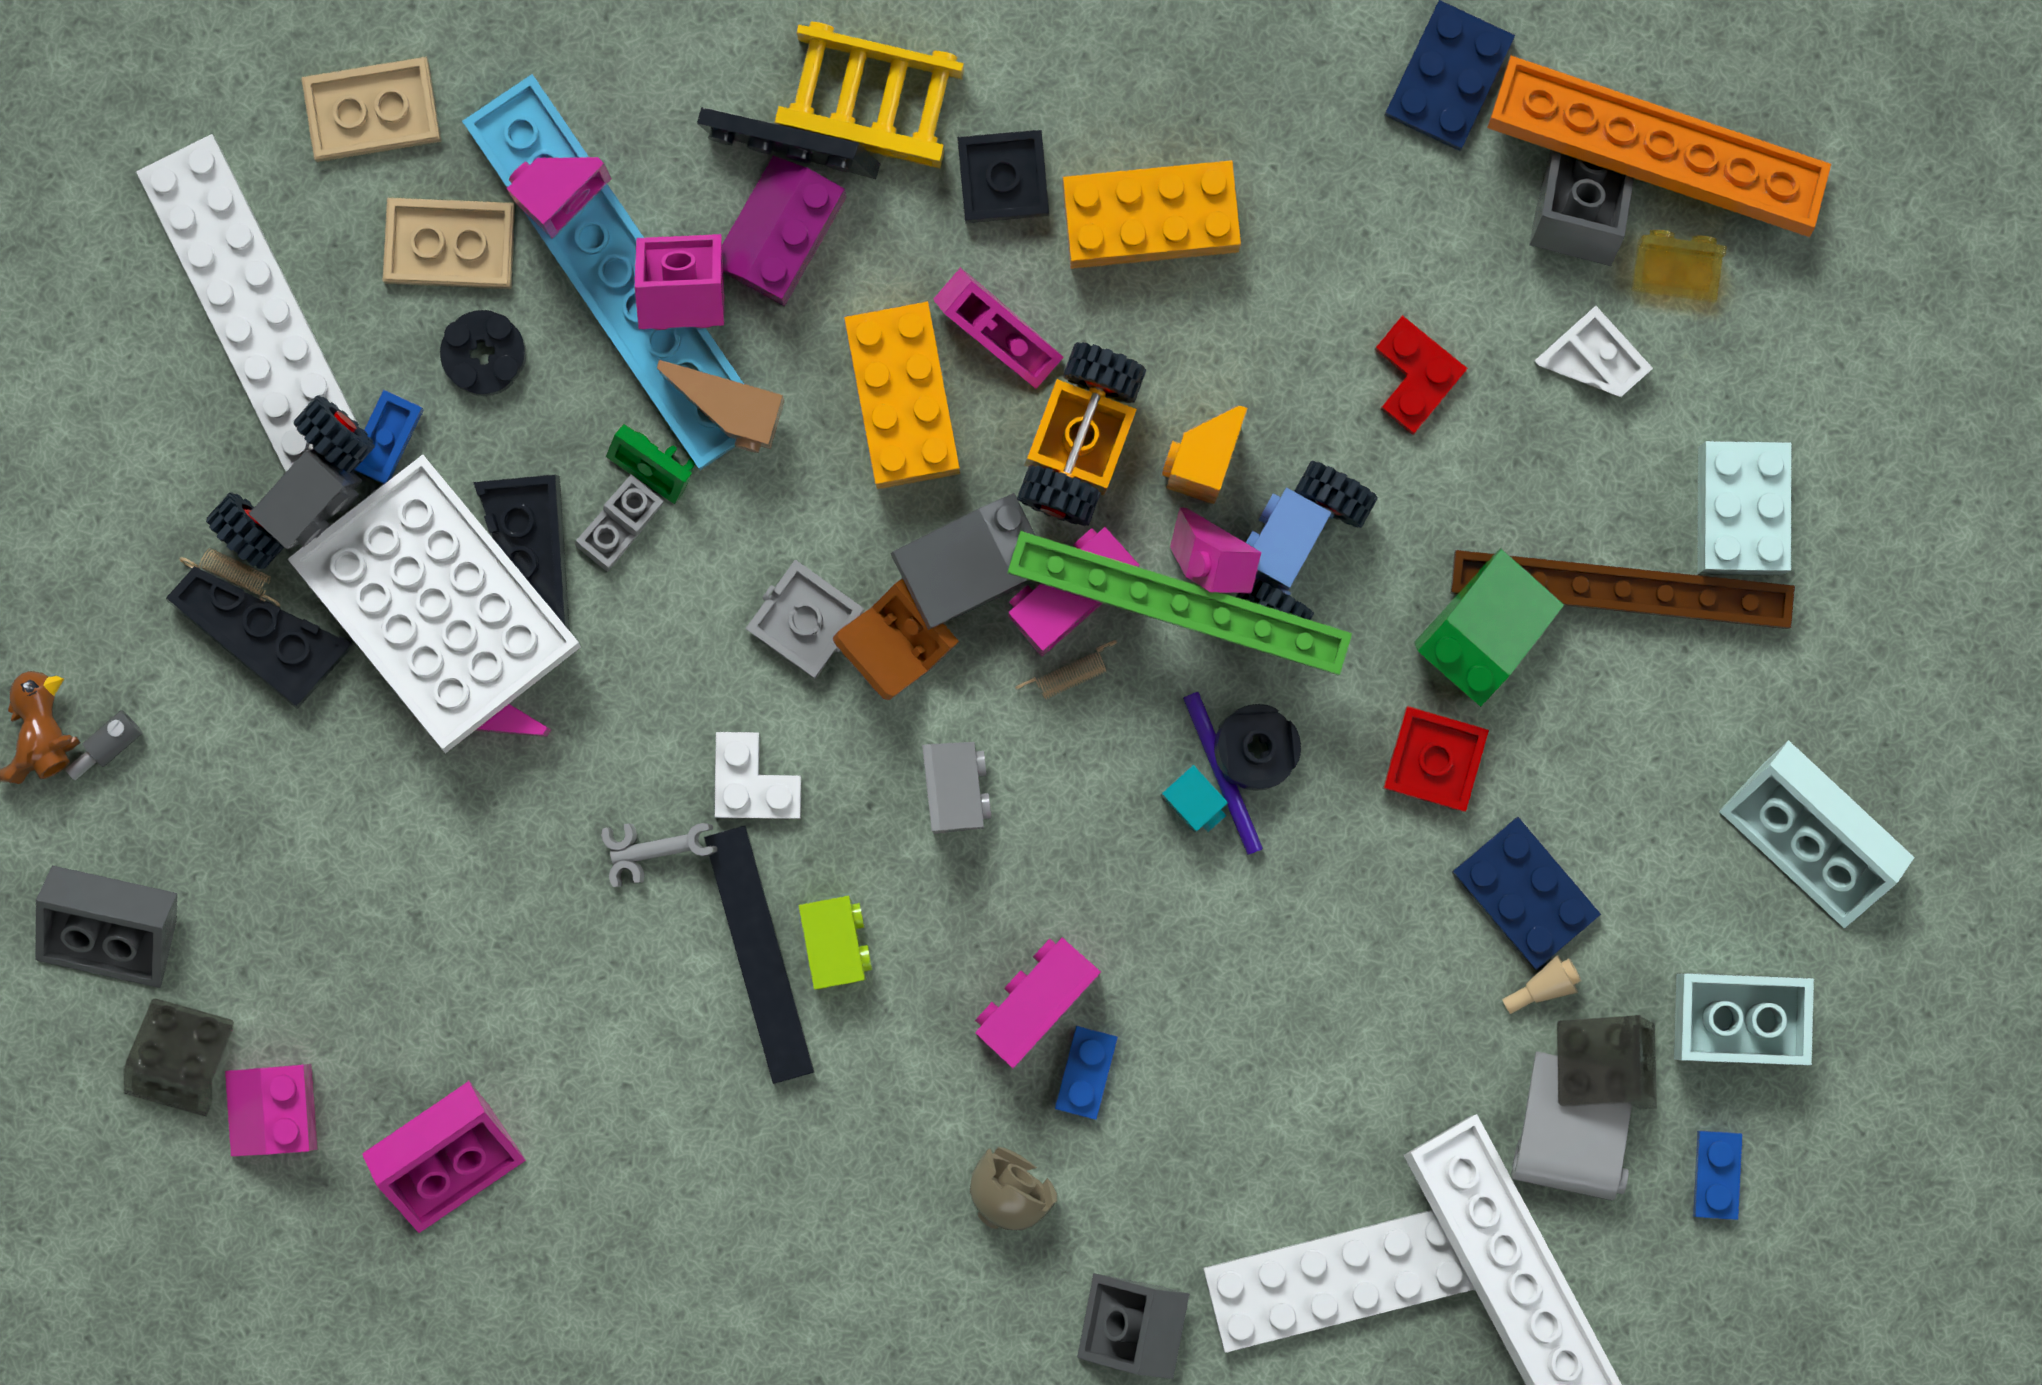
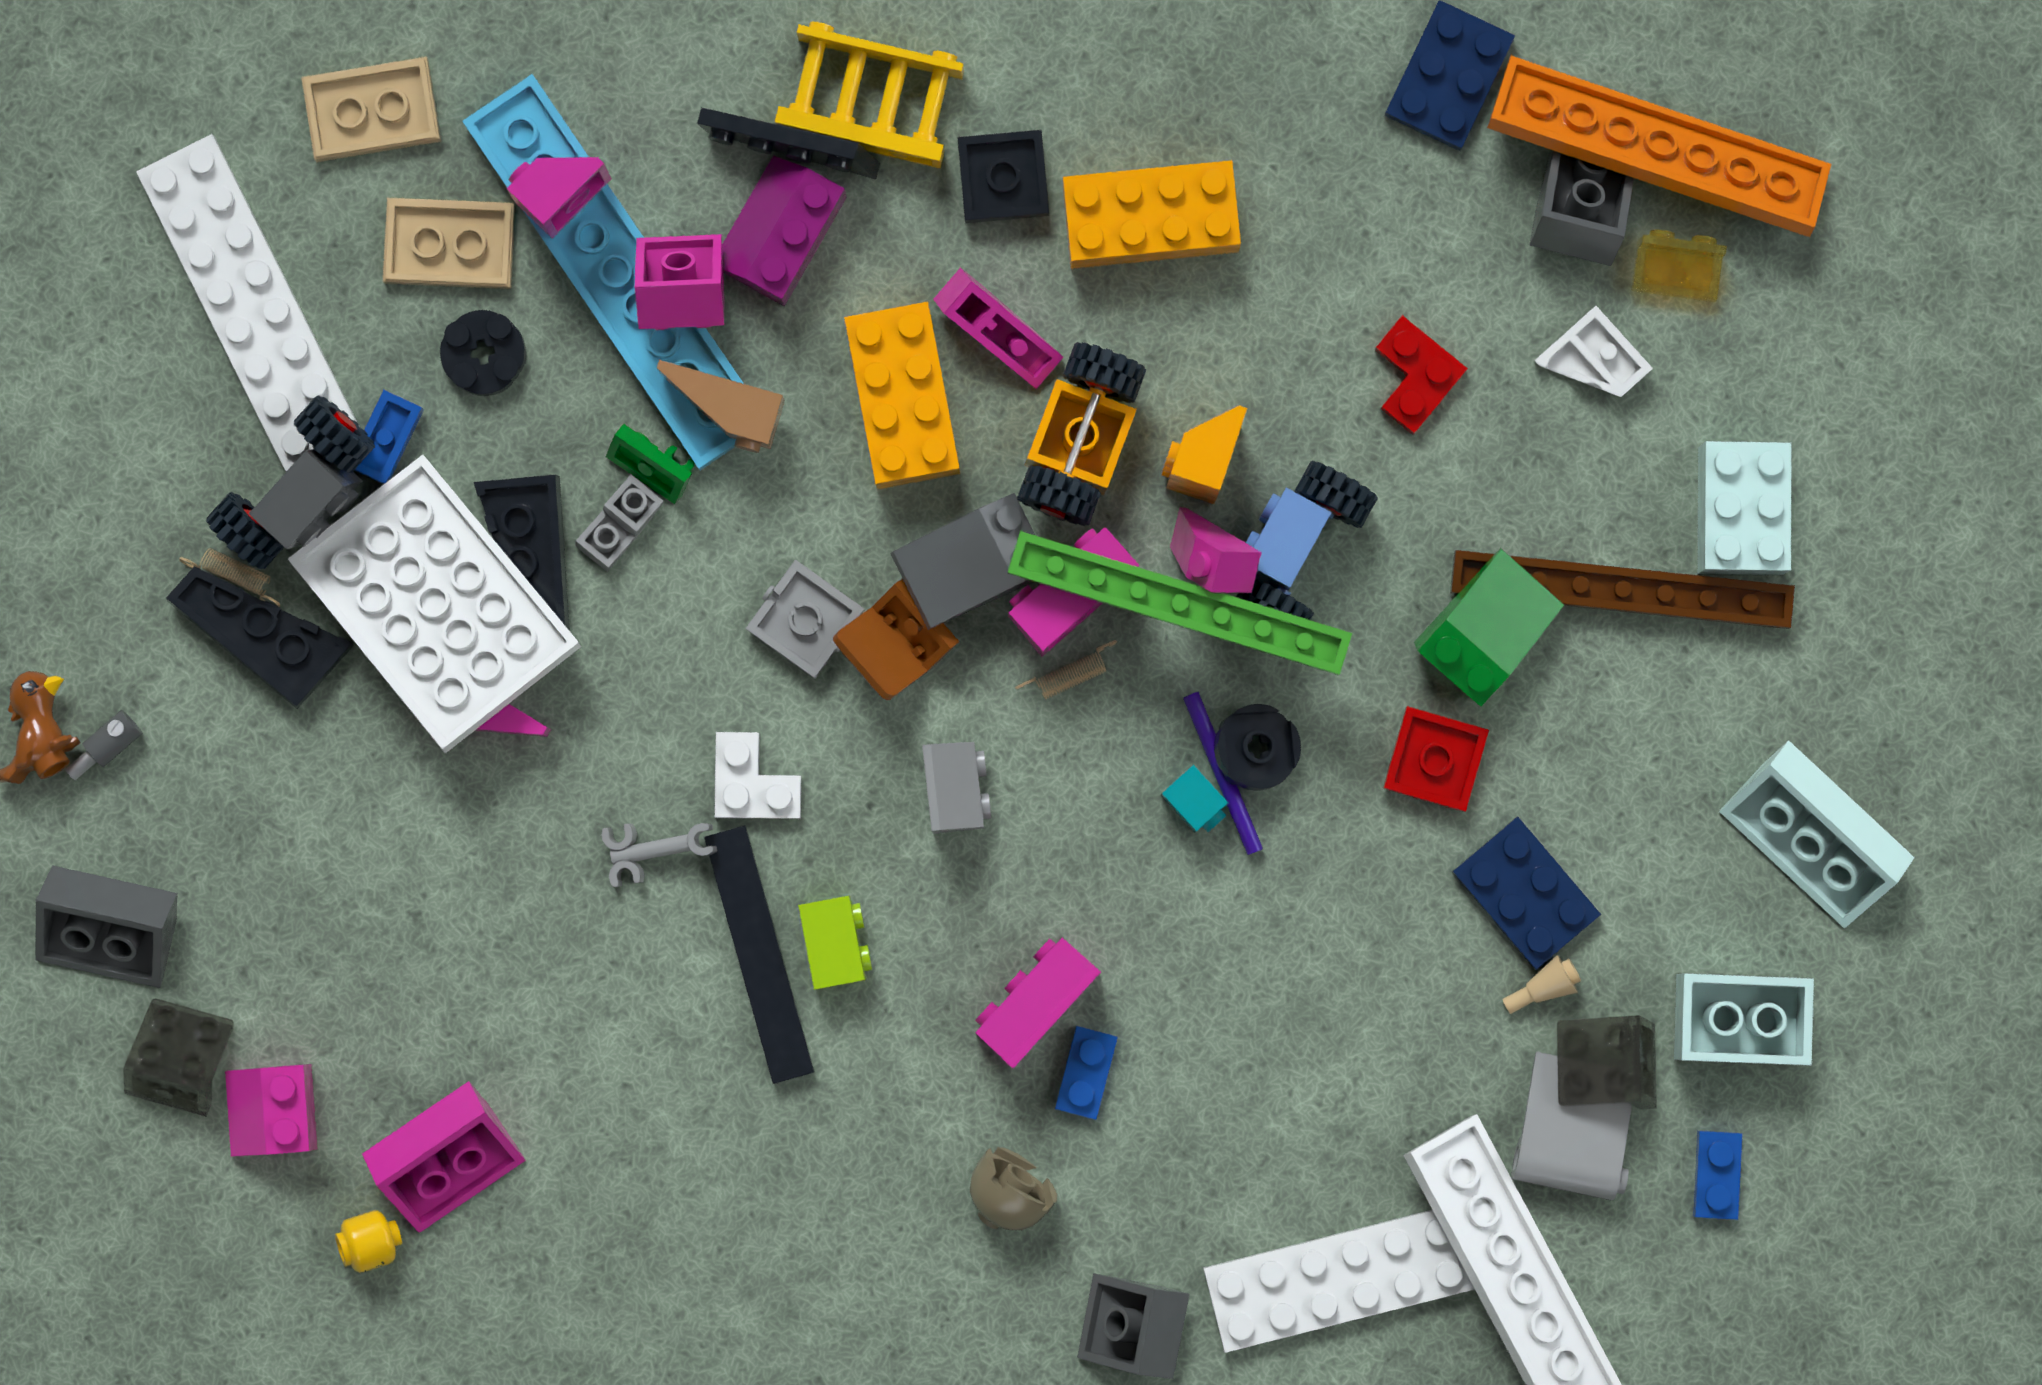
none -> yellow head [335,1210,402,1273]

